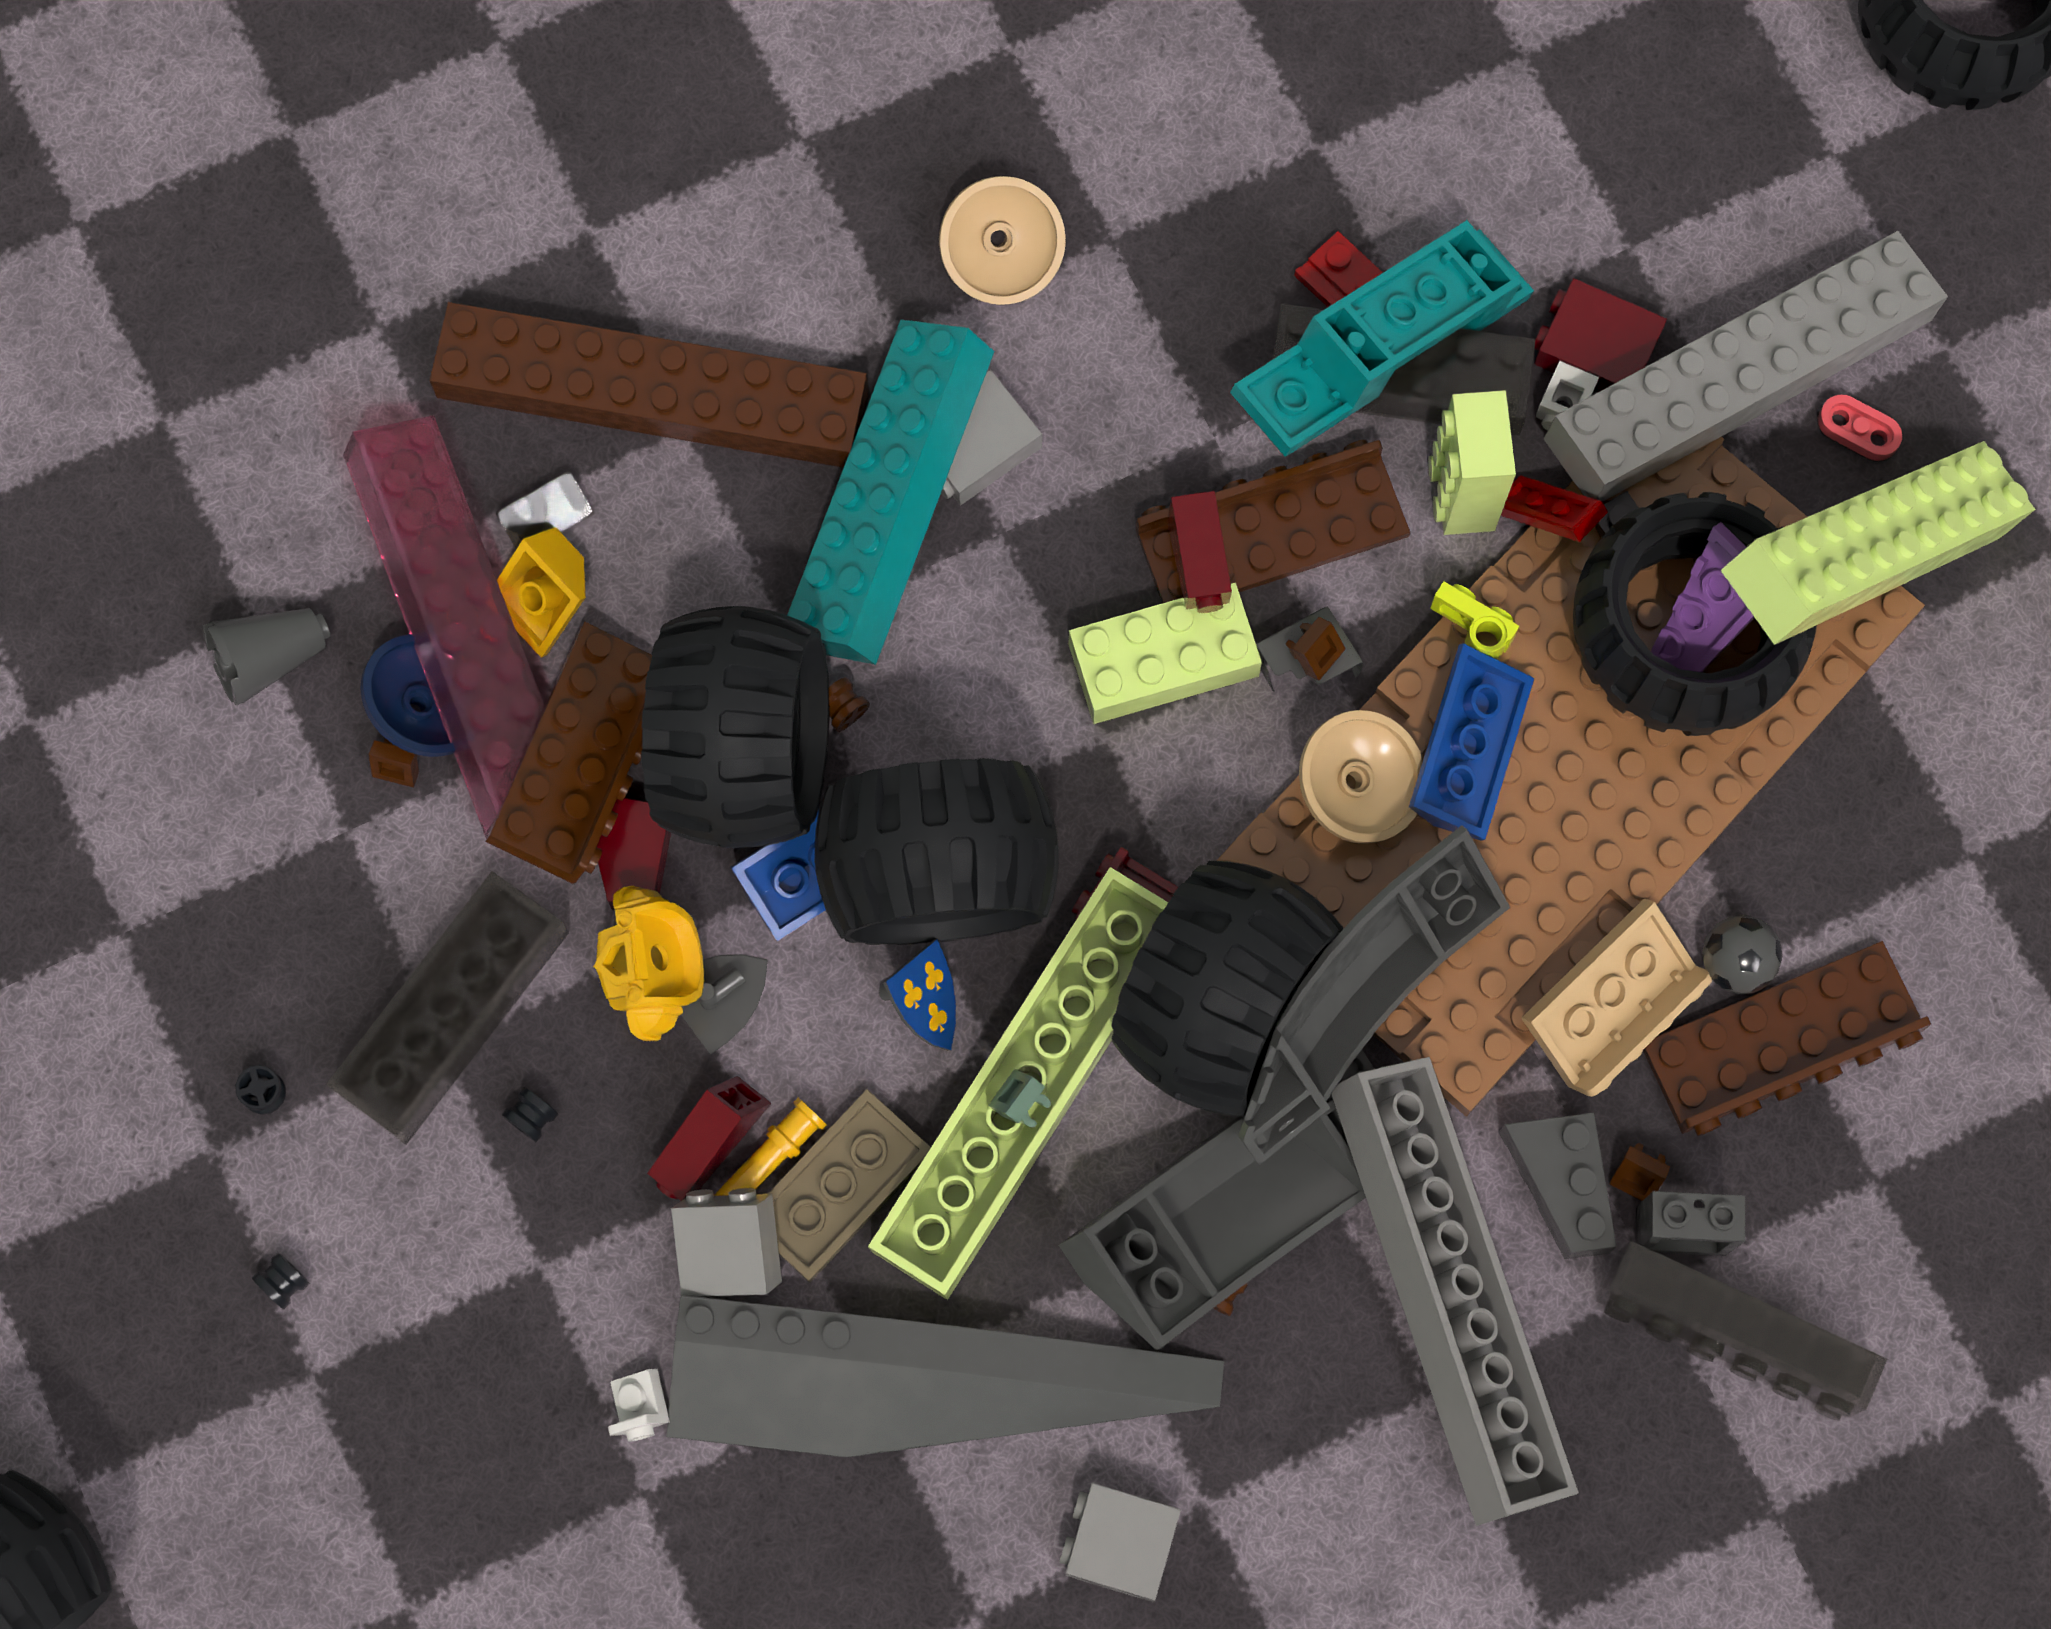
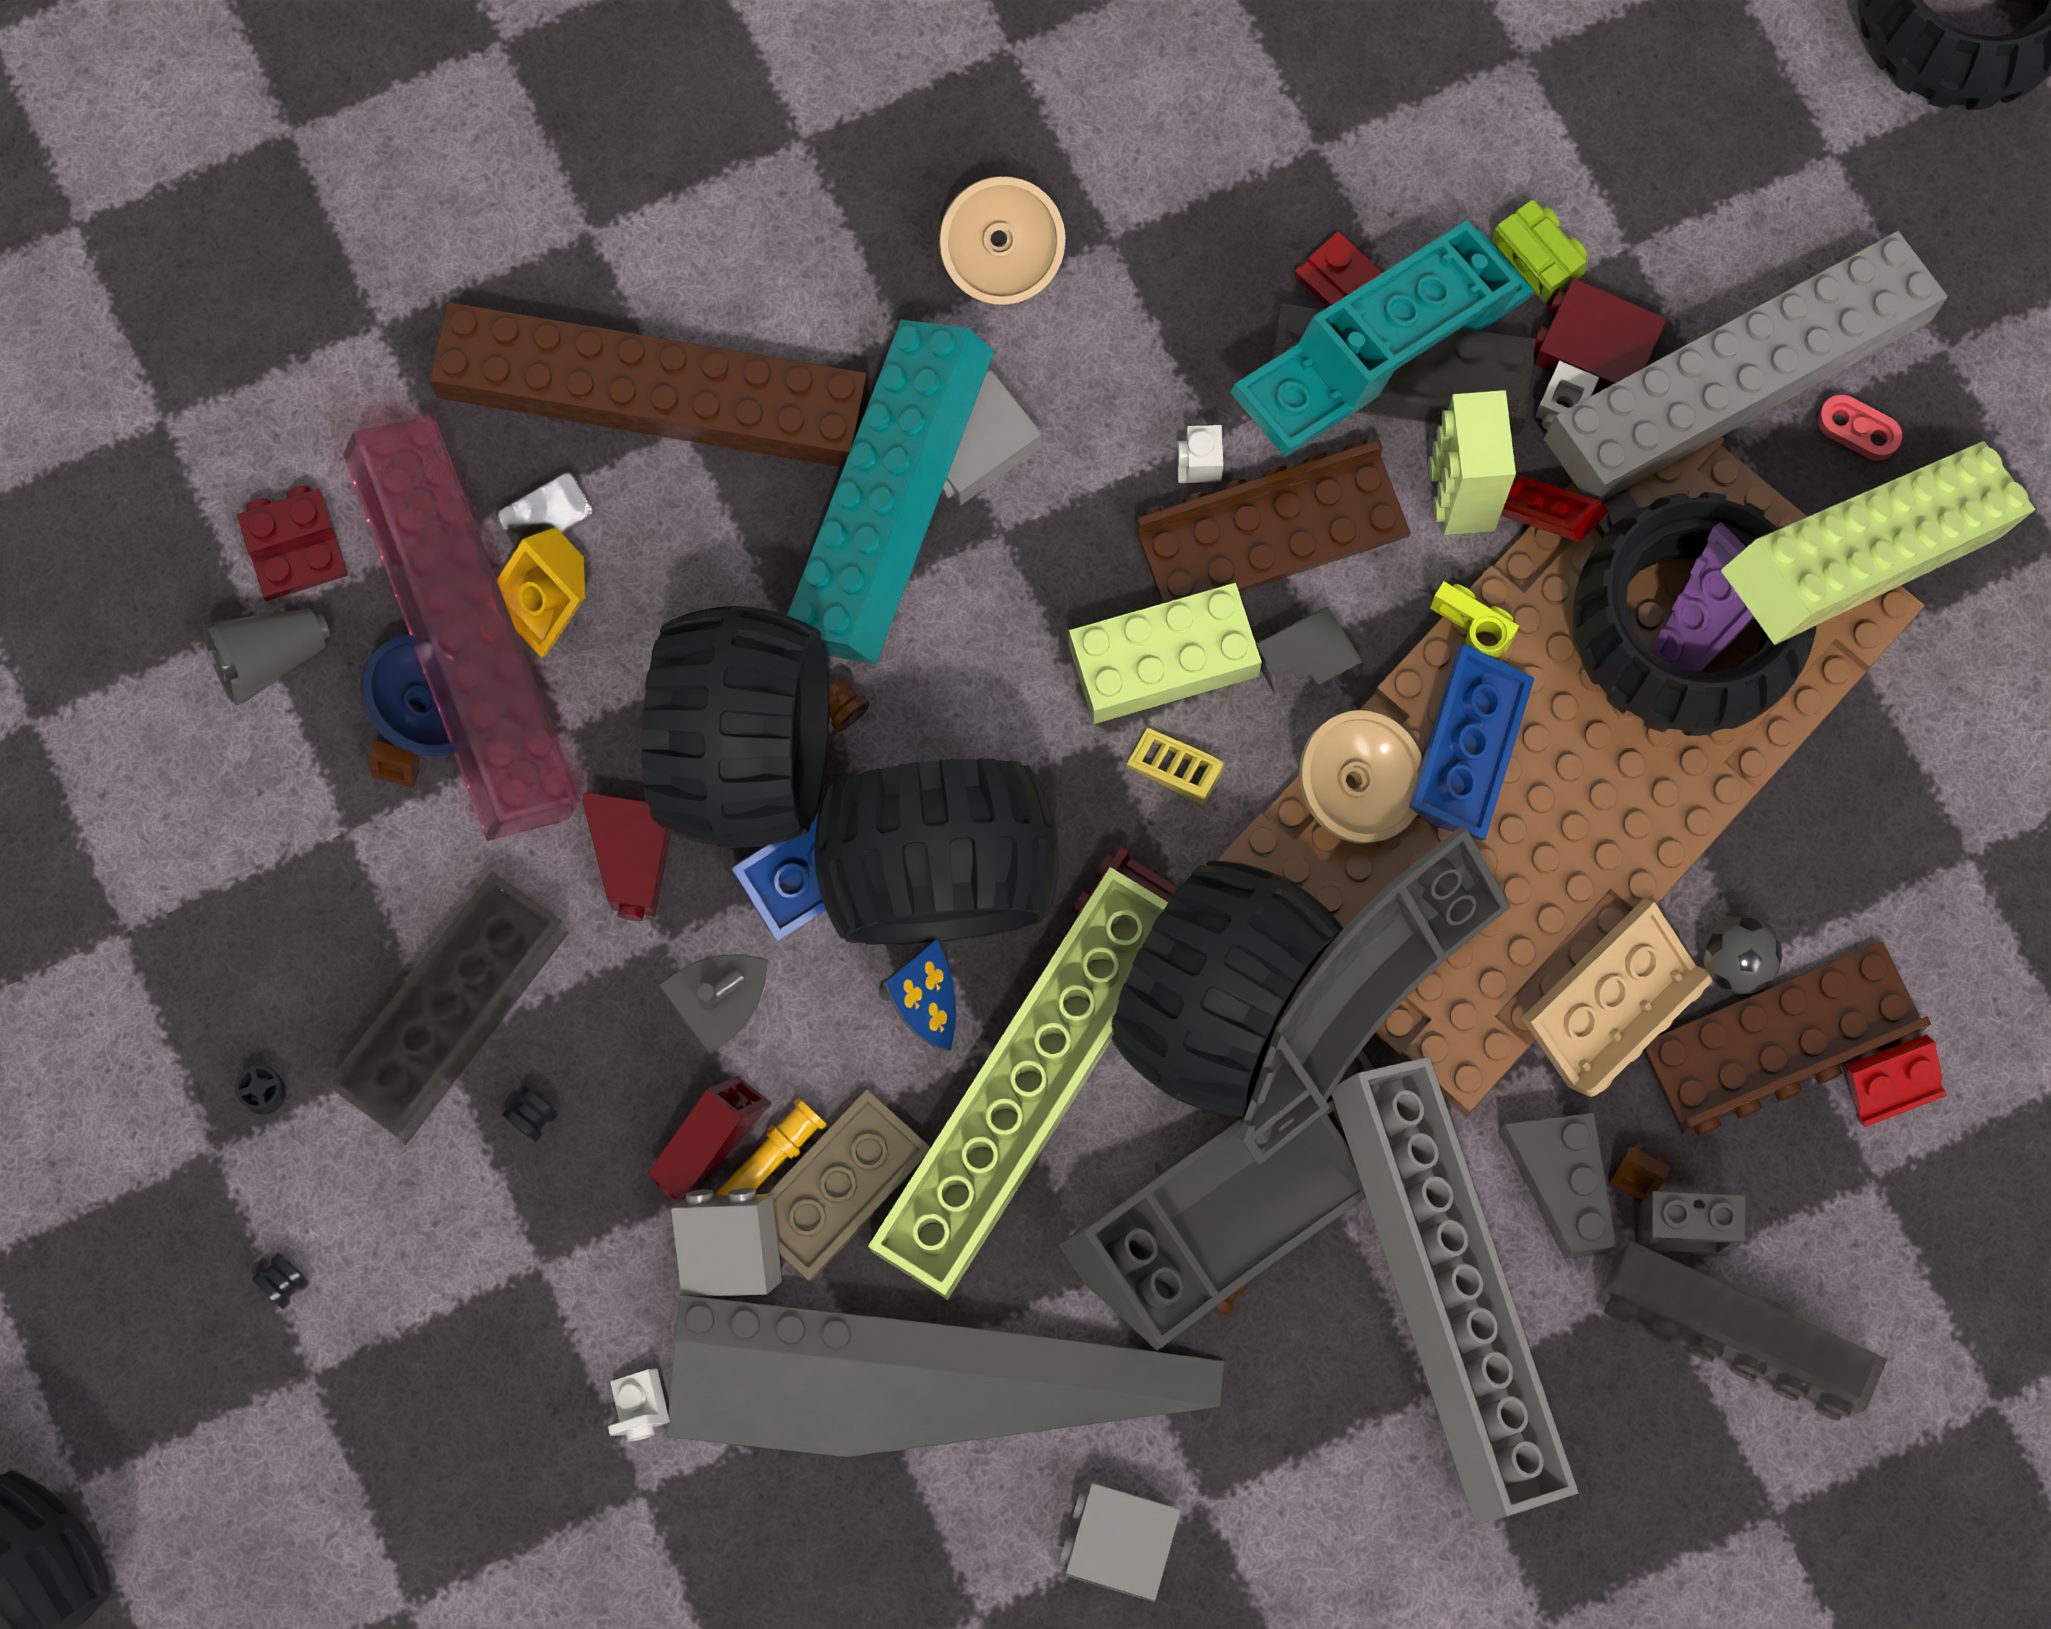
reddish brown bracket [485,622,652,884] -> none
yellow piece [593,885,704,1041] -> none
sand green tile [988,1069,1051,1128] -> none
dark red slope [1167,491,1232,613] -> none
reddish brown tile [1285,617,1346,681] -> none
none -> dark red plate [237,486,349,601]
none -> light yellow slope [1126,727,1225,806]
none -> white brick [1177,425,1223,483]
none -> lime brick [1491,200,1588,303]
none -> red plate [1845,1034,1946,1127]

